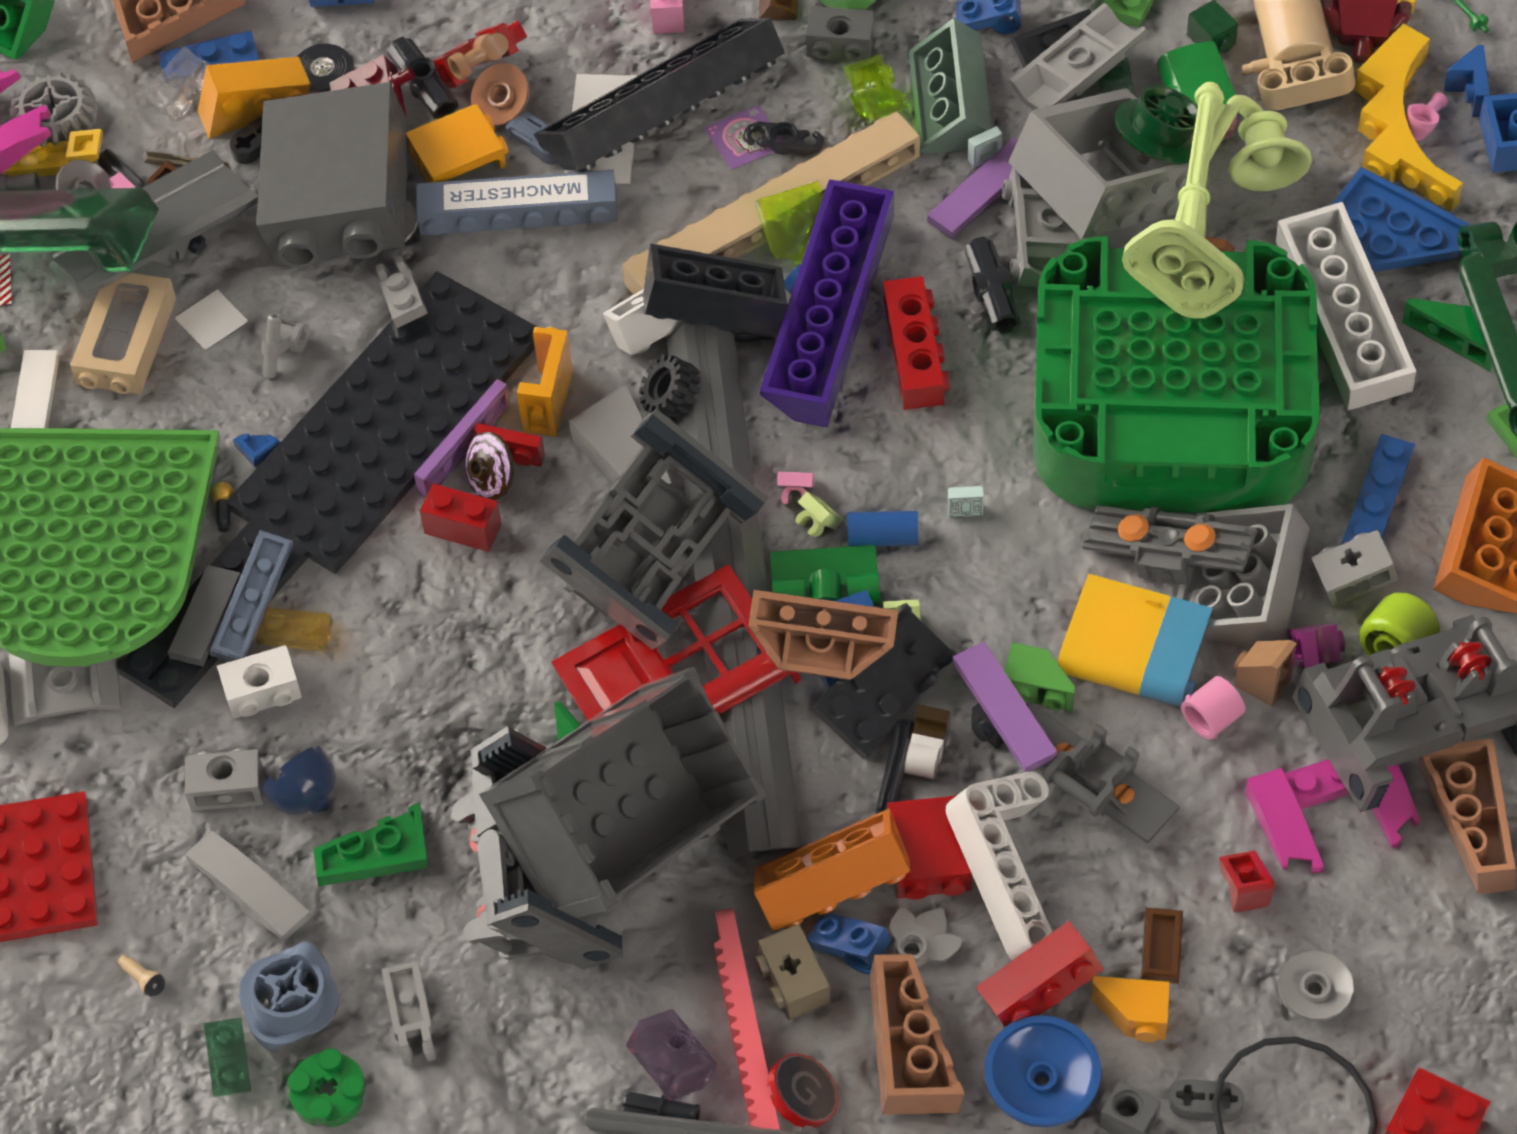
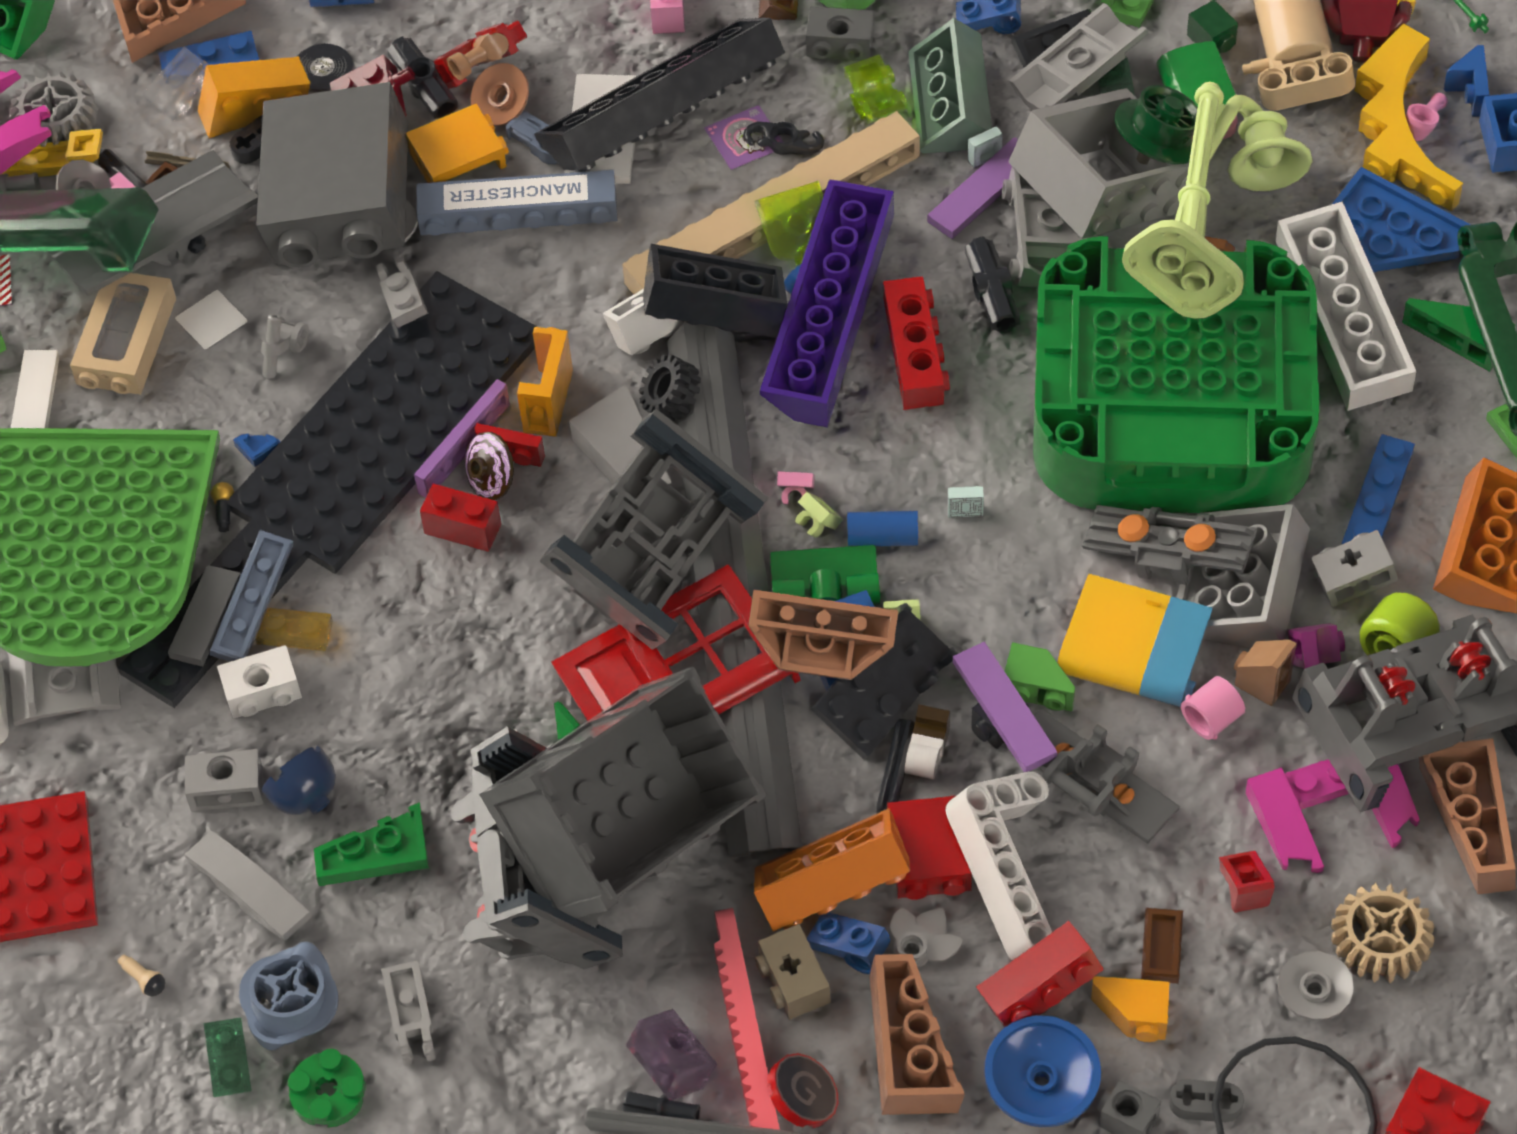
none -> tan gear [1331,882,1435,983]

